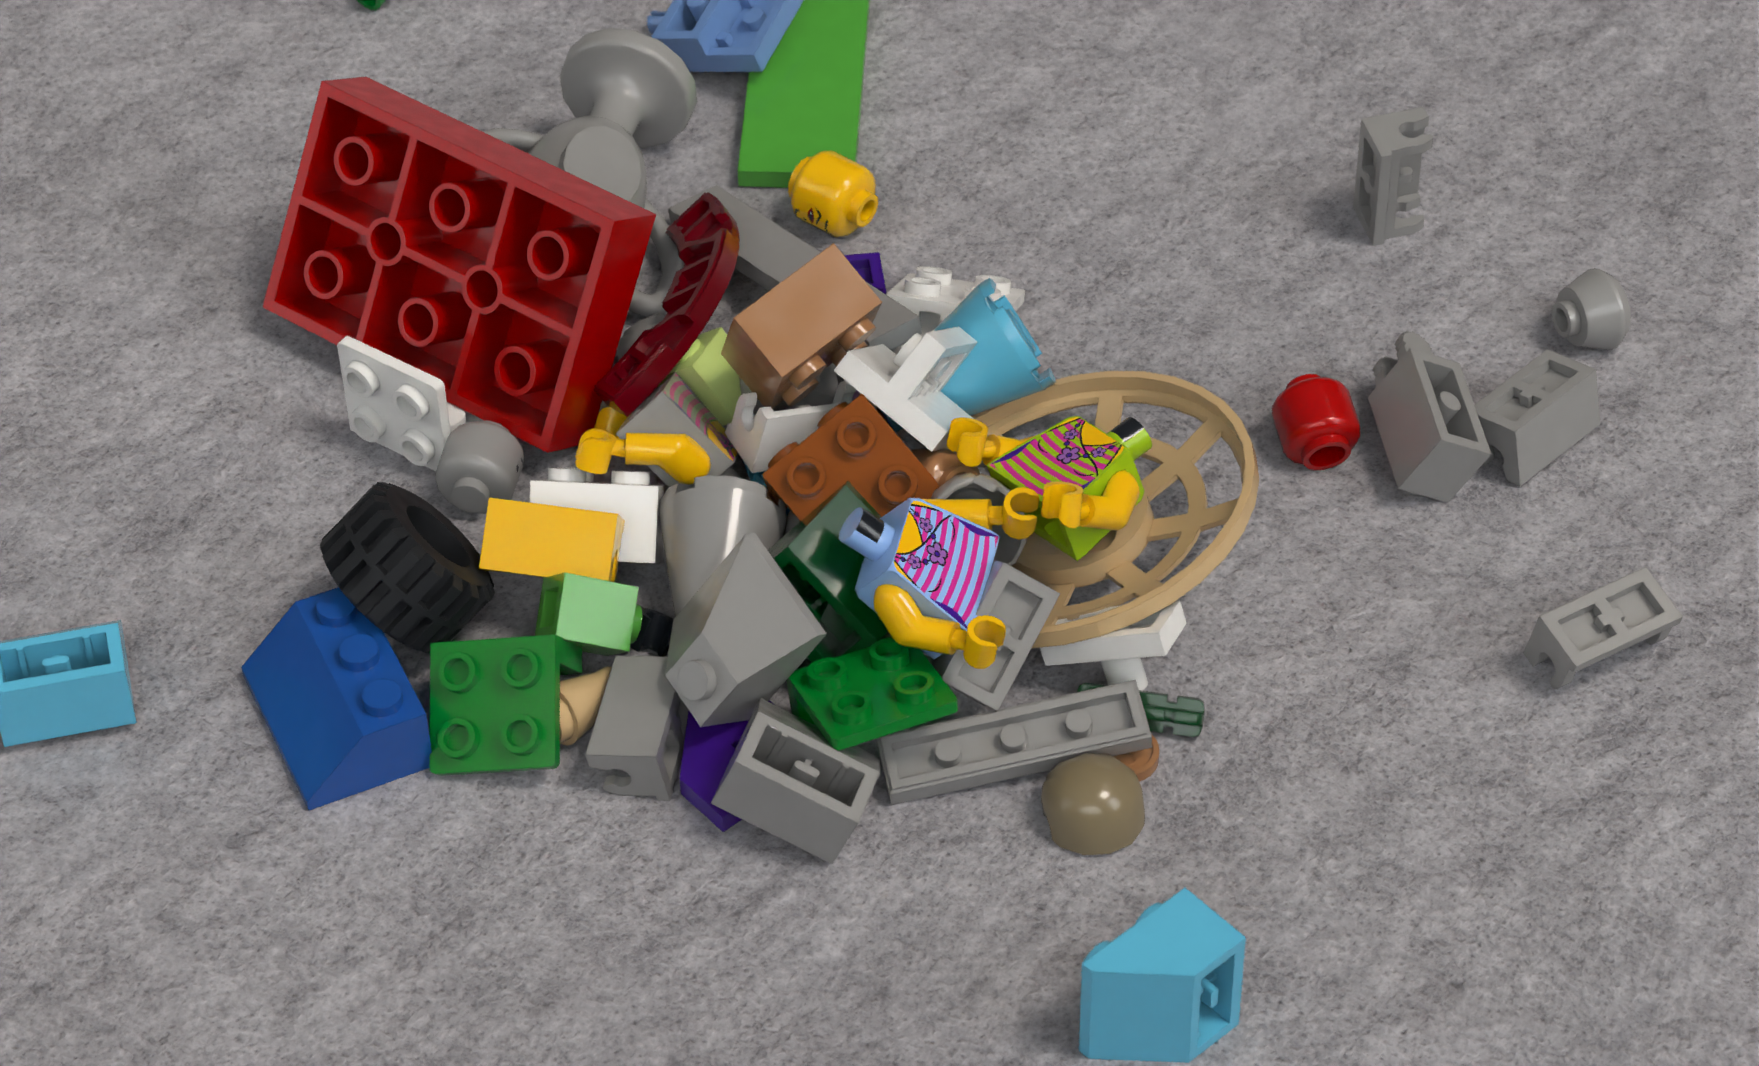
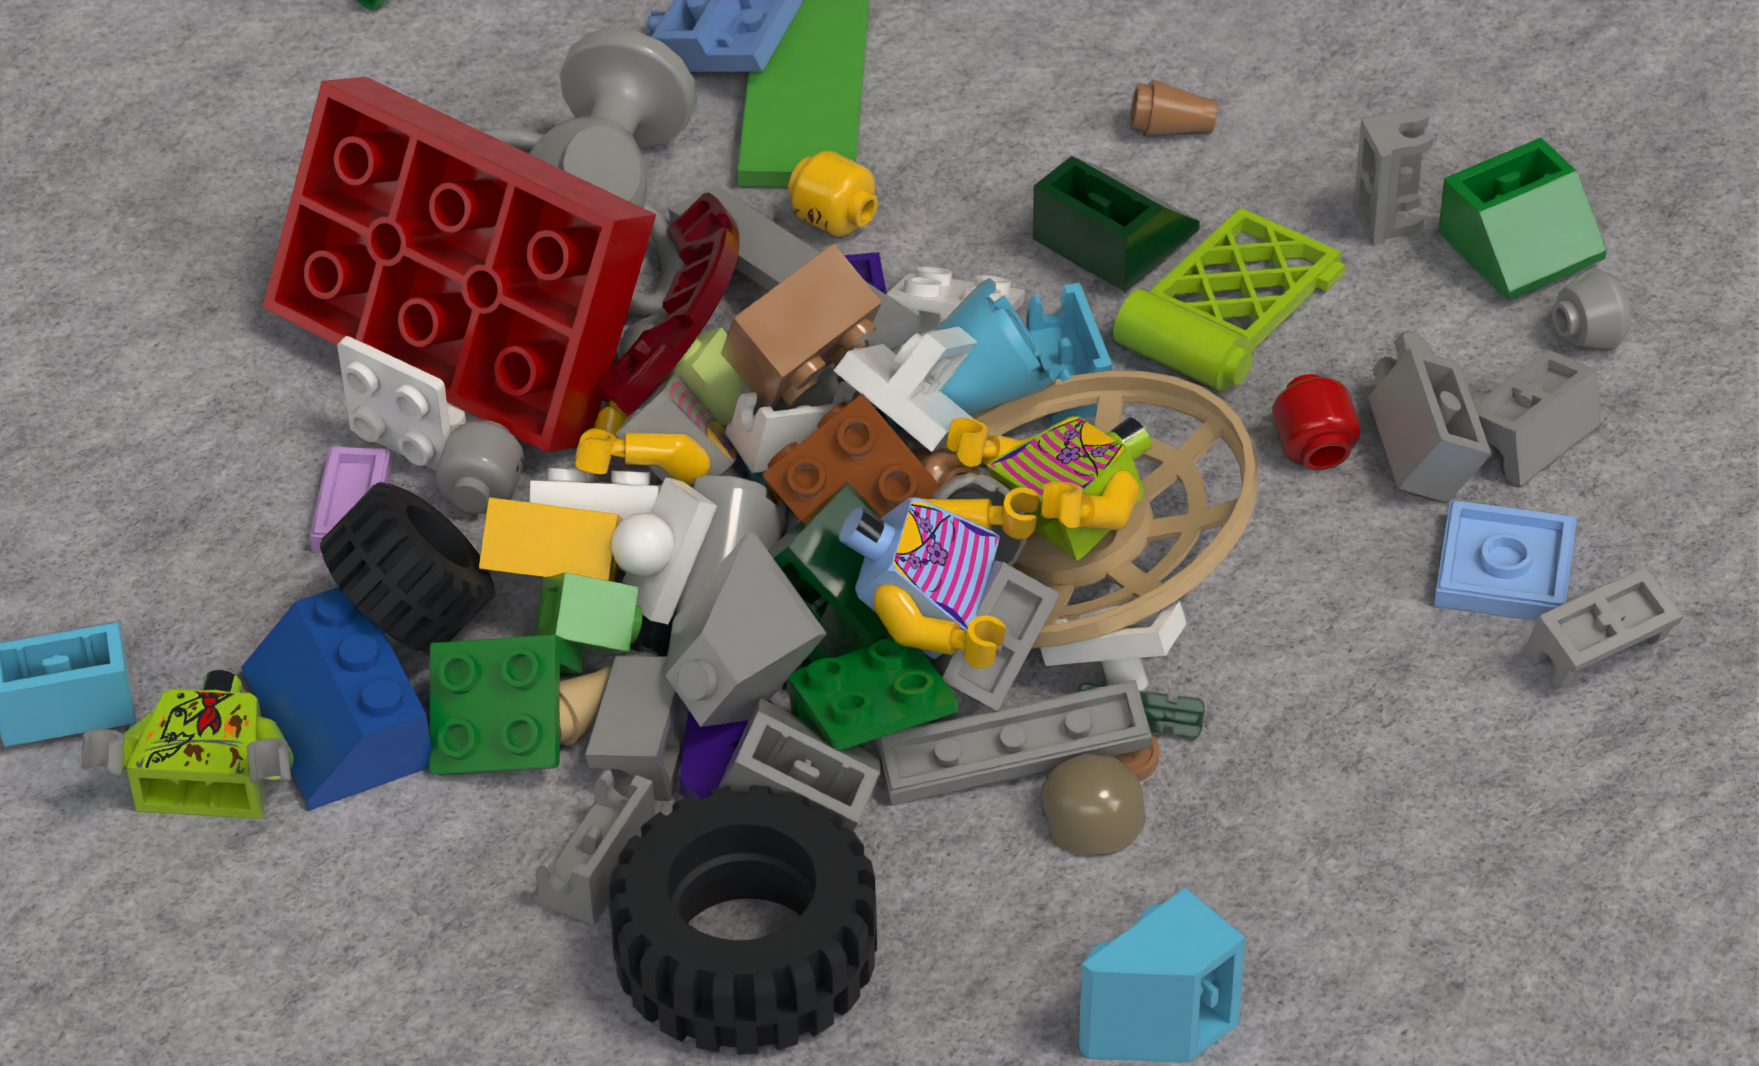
none -> lime torso [81,670,294,819]
none -> lavender tile [310,447,393,552]
none -> light grey hinge [533,769,655,925]
none -> black tyre [609,785,877,1055]
none -> white tile [610,477,717,624]
none -> medium azure hinge [1026,283,1113,424]
none -> dark green slope [1033,156,1200,292]
none -> lime piece [1113,207,1346,391]
none -> medium nougat cone [1130,79,1217,136]
none -> light blue tile [1434,500,1577,621]
none -> green slope [1438,137,1607,301]

